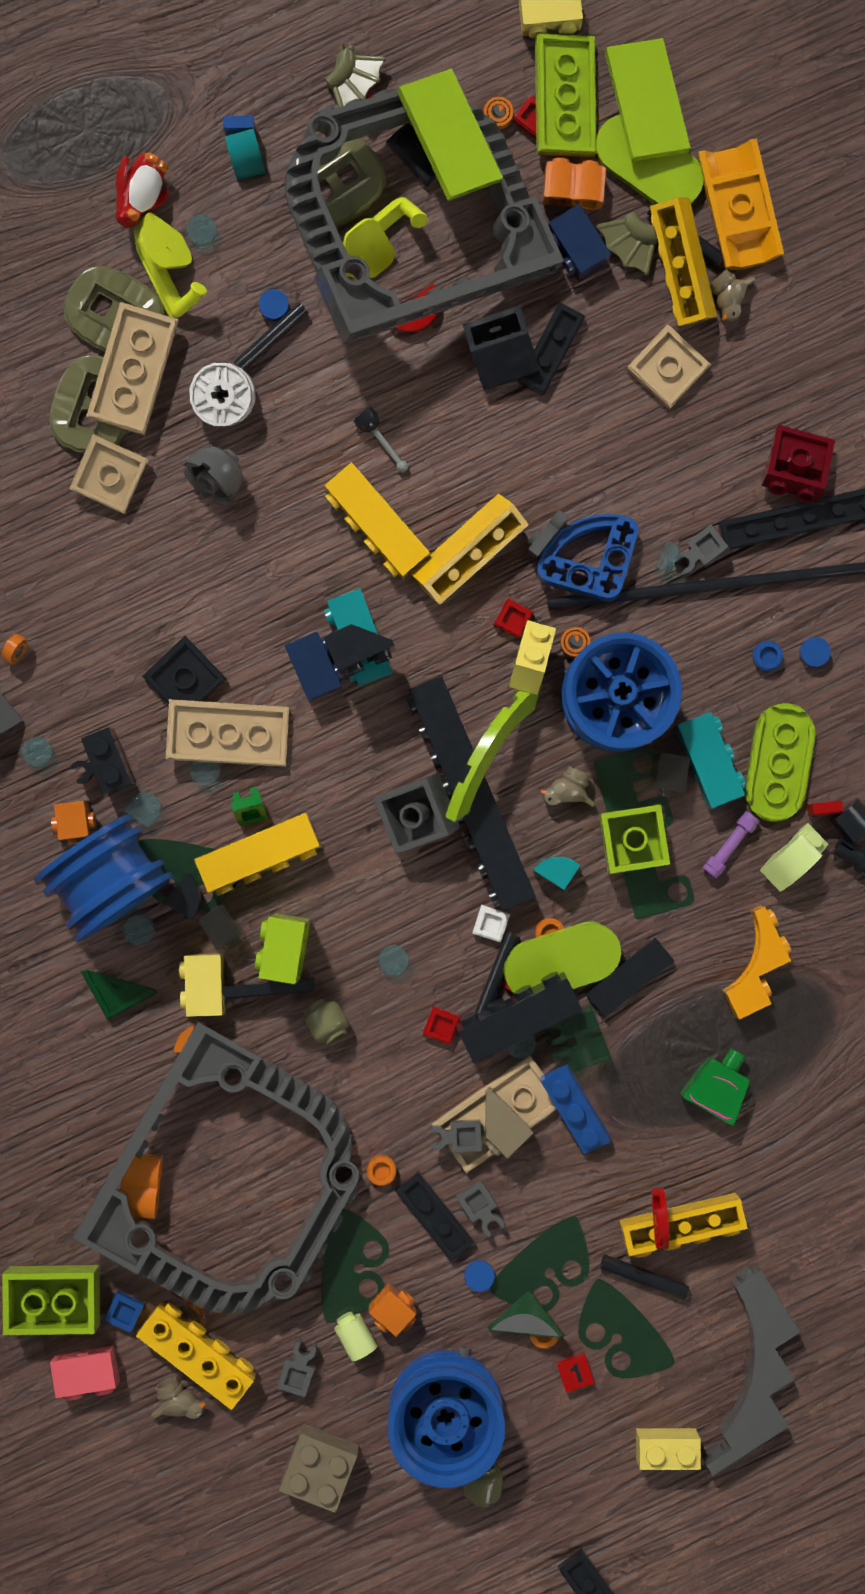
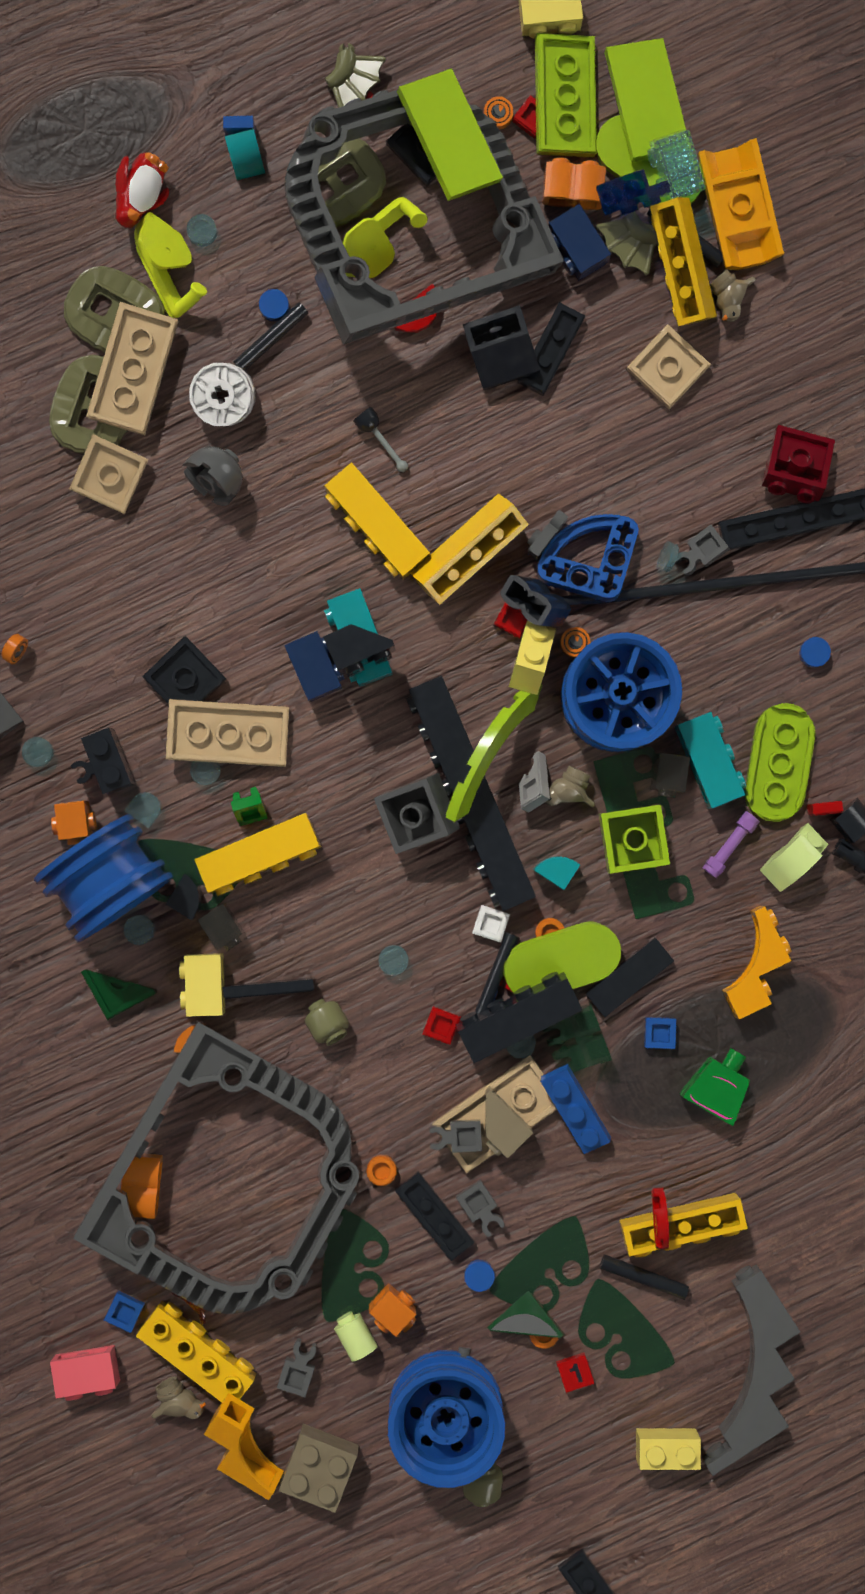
lime brick [2,1265,100,1335] -> none
lime brick [254,913,311,984] -> none
blue tile [752,641,783,671] -> none
none -> light orange arch [204,1393,284,1500]
none -> black brick [500,575,571,627]
none -> light grey tile [519,751,550,813]
none -> clear blue bracket [596,169,671,216]
none -> blue tile [644,1017,676,1049]
none -> clear light blue brick [647,130,706,201]

